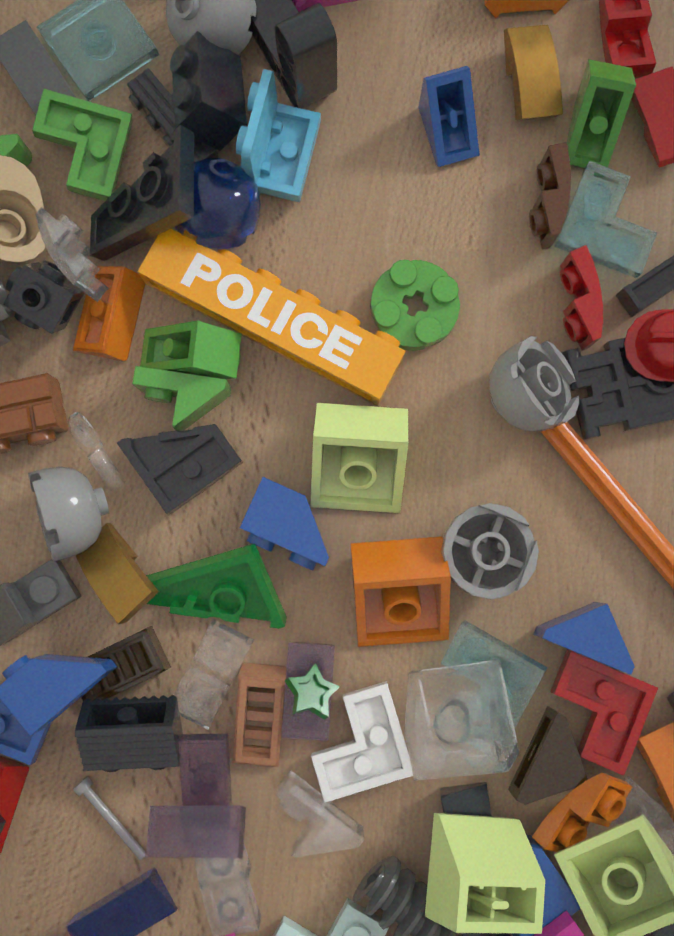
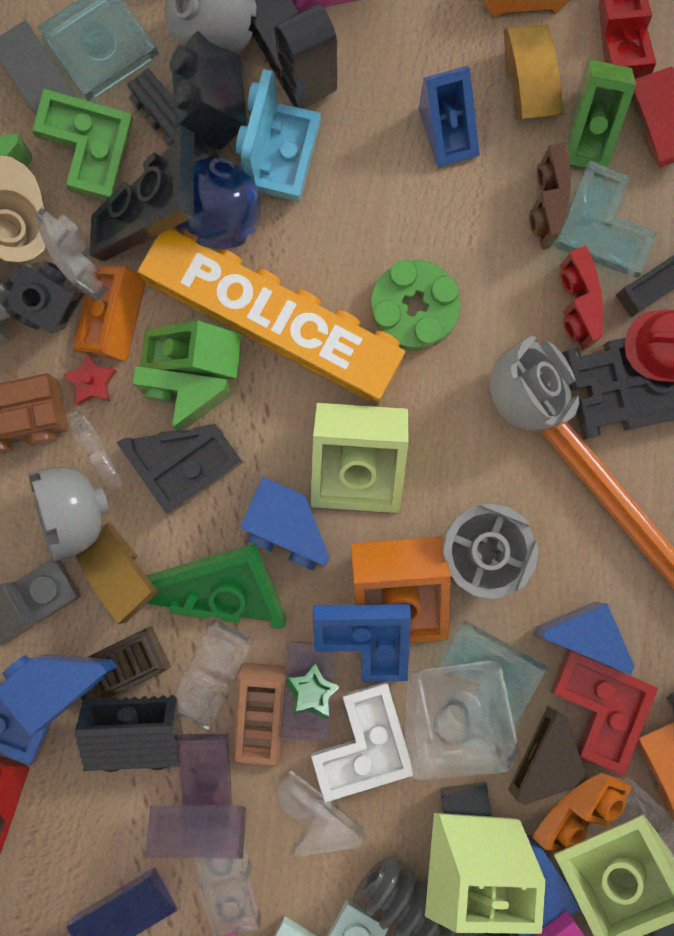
light grey piece [73,776,147,860] -> none
none -> red piece [63,353,117,405]
none -> blue plate [313,604,411,682]

